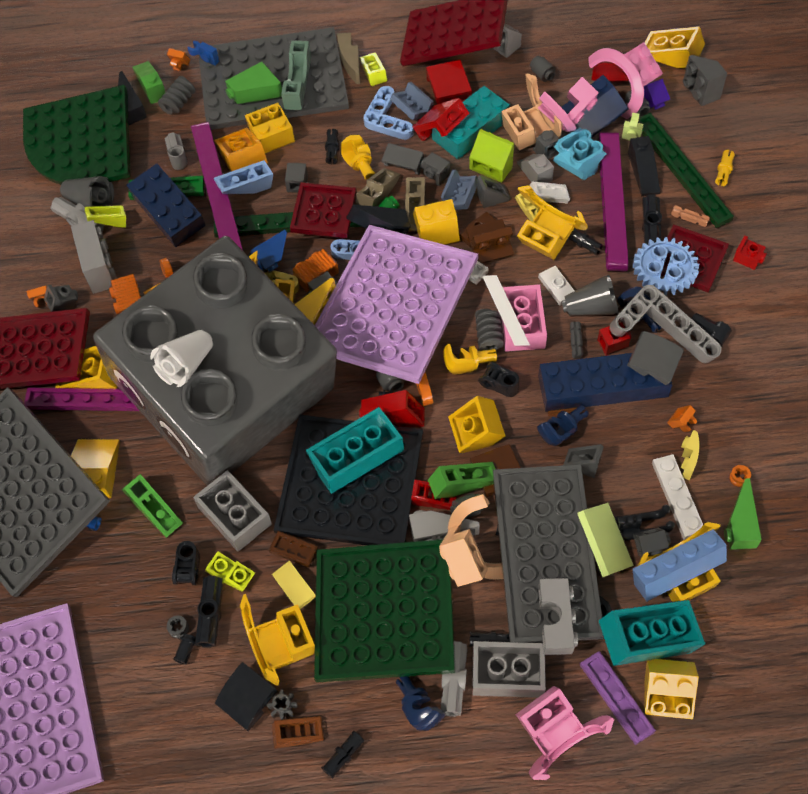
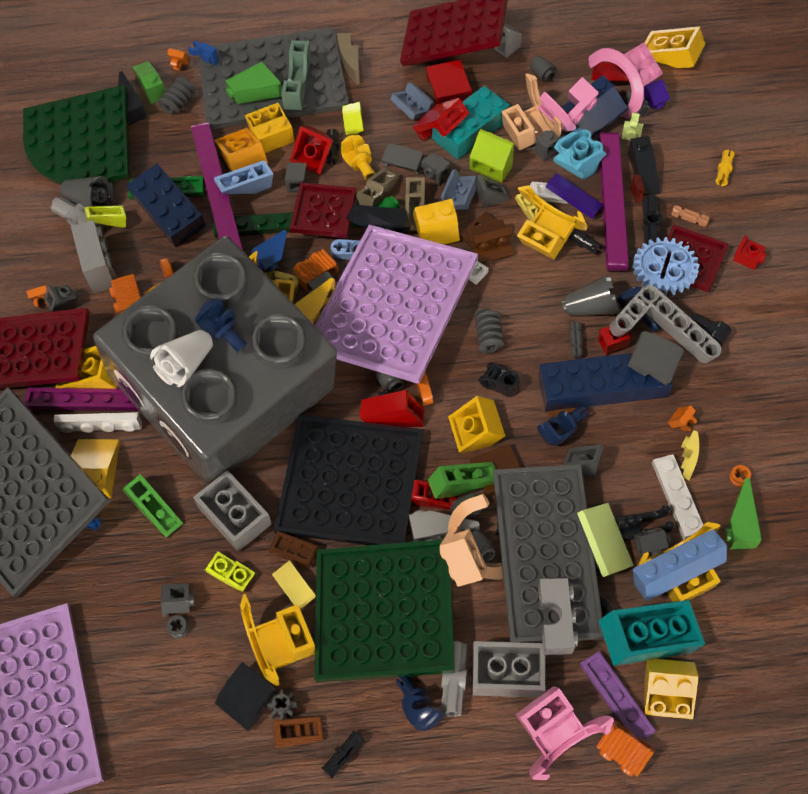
light grey piece [165,132,188,170] -> none
black piece [172,541,200,585] -> none
black pin [173,633,196,665] -> none
black piece [195,576,224,648] -> none
teal slope [306,407,404,494] -> none
neon yellow slope [359,53,387,86] -> none
light blue beam [363,86,413,140] -> none
yellow piece [443,344,497,375] -> none
black pin [470,630,510,646] -> none
white sticker [482,275,530,346] -> none
bright pink brick [501,285,547,352] -> none
light grey slope [517,154,554,183] -> none
white plate [538,266,574,306] -> none
dark green plate [638,113,734,228] -> none
dark grey slope [683,55,727,106] -> none
none -> white plate [54,412,142,433]
none -> dark grey brick [161,583,194,617]
none -> dark blue piece [195,298,248,353]
none -> red slope [289,126,333,175]
none -> neon yellow slope [342,102,364,135]
none -> dark grey brick [471,530,495,563]
none -> dark purple tile [545,173,603,219]
none -> orange brick [596,720,656,777]
none -> clear red tile [631,175,644,202]

